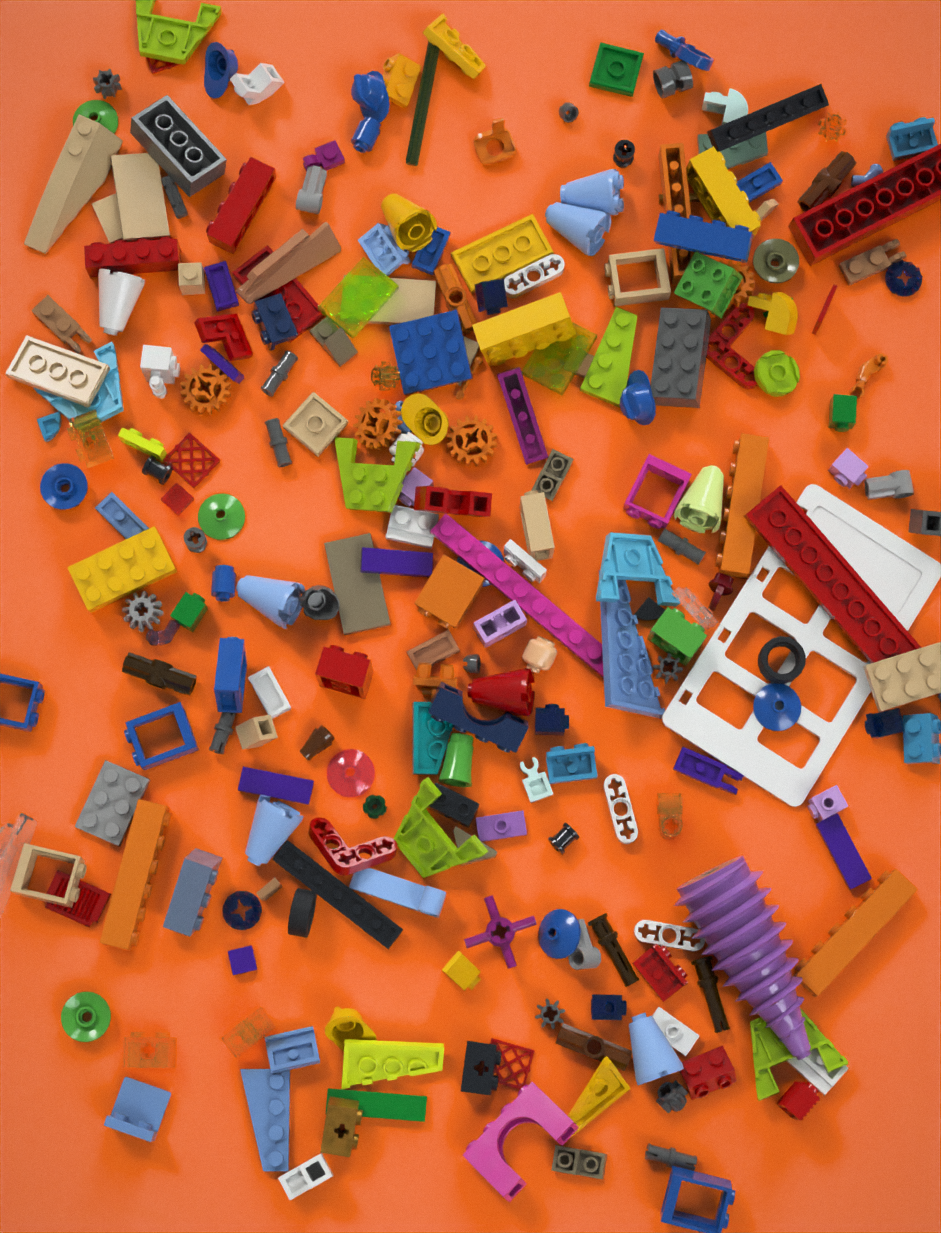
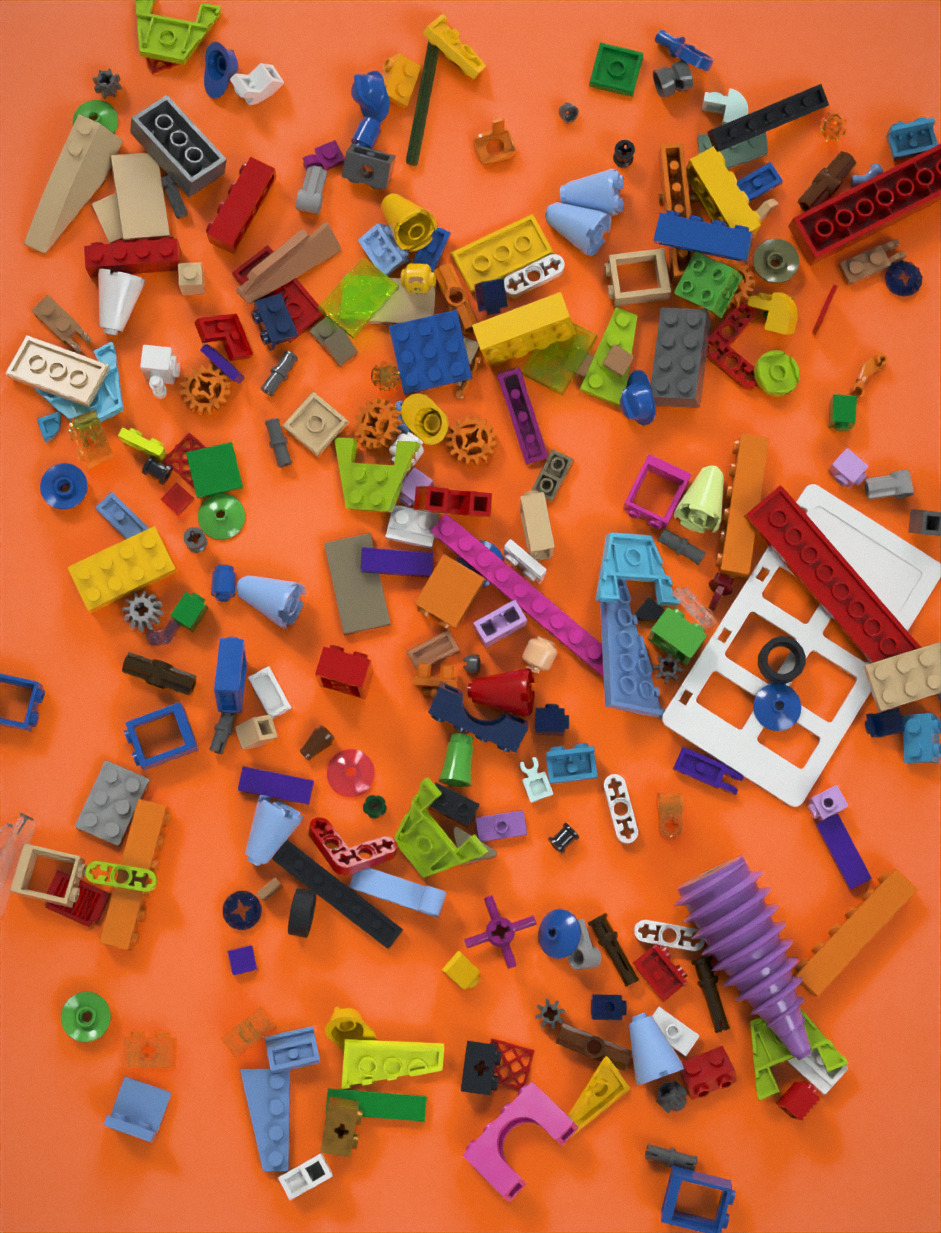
sand blue wedge [163,848,223,937] -> none
dark purple tile [204,261,239,312] -> none
dark grey hair [299,585,339,620] -> none
teal wing [412,702,453,775] -> none
dark tan slope [551,1145,607,1179] -> none
none -> lime beam [85,861,158,892]
none -> green tile [186,442,243,499]
none -> dark grey brick [342,144,396,189]
none -> yellow head [401,263,436,294]
none -> medium nougat tile [601,344,634,378]

